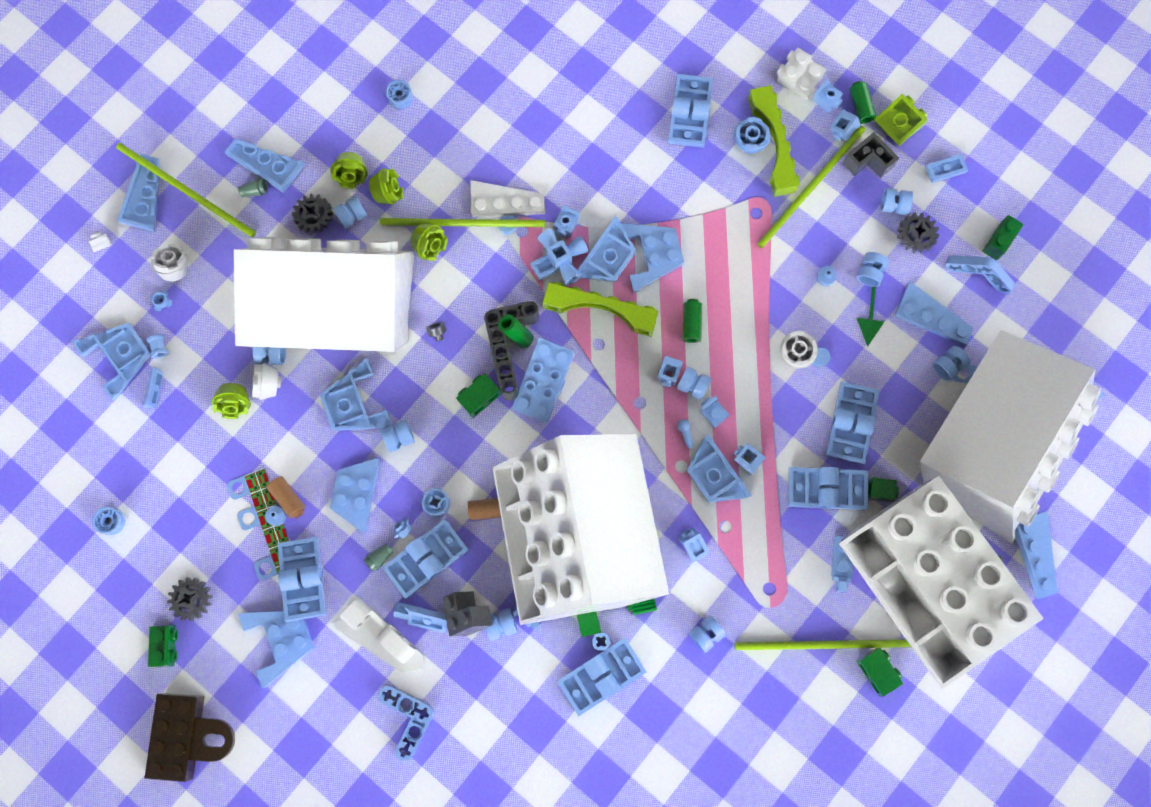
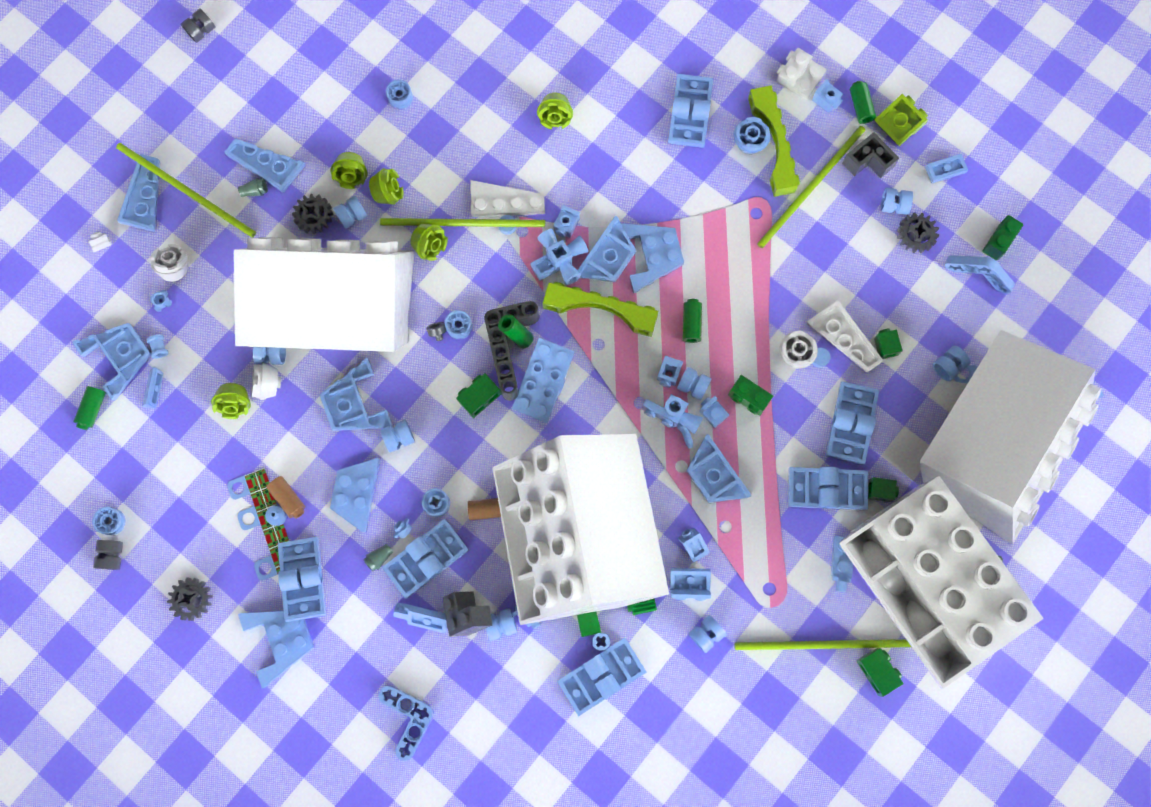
dark brown brick [144,693,235,782] -> none
green bracket [148,625,178,667] -> none
white panel [333,597,424,673] -> none
light blue brick [734,443,766,475] -> none
light blue tile [817,266,837,286] -> none
light blue brick [830,109,861,141] -> none
green piece [856,287,885,347] -> none
light blue wheel [857,252,889,287] -> none
light blue wing [894,281,974,347] -> none
light blue wing [1015,511,1058,599] -> none
none -> green brick [73,386,106,430]
none -> dark grey wheel [93,540,123,570]
none -> dark grey wheel [180,8,216,43]
none -> light blue wheel [445,310,472,339]
none -> lime cone [537,92,573,129]
none -> light blue brick [642,394,704,435]
none -> light blue bracket [670,568,711,601]
none -> green brick [728,375,773,416]
none -> white wing [806,300,884,373]
none -> green brick [874,328,903,359]

